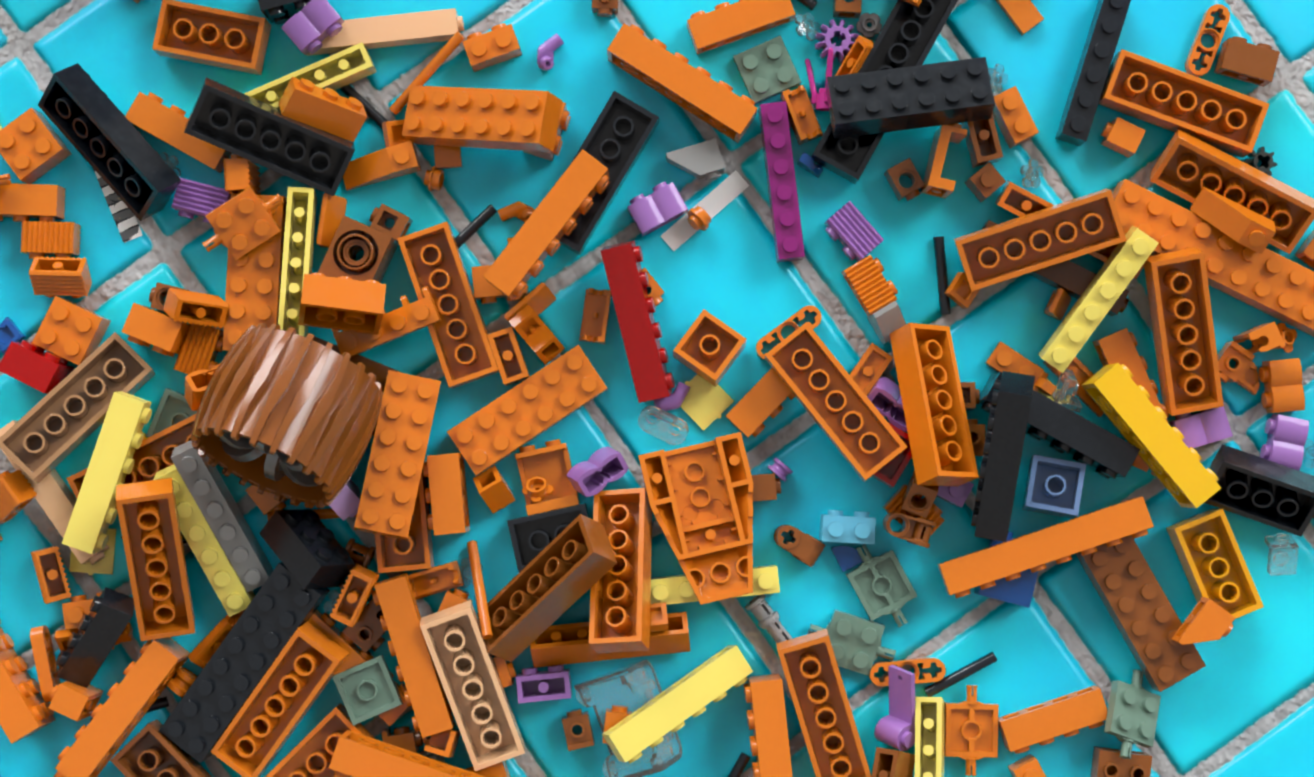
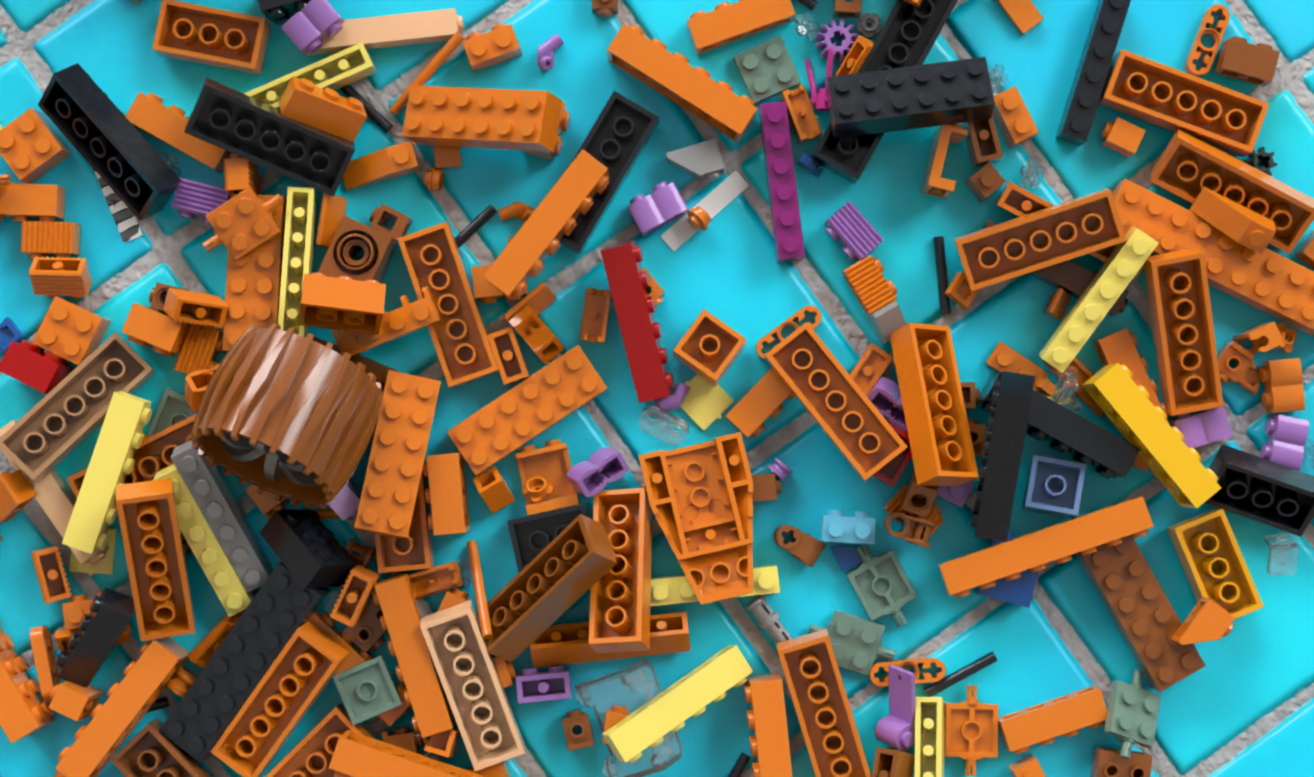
orange plate [381,119,410,147] -> none
orange plate [650,602,669,632] -> none
dark orange brick [884,158,925,201] -> none

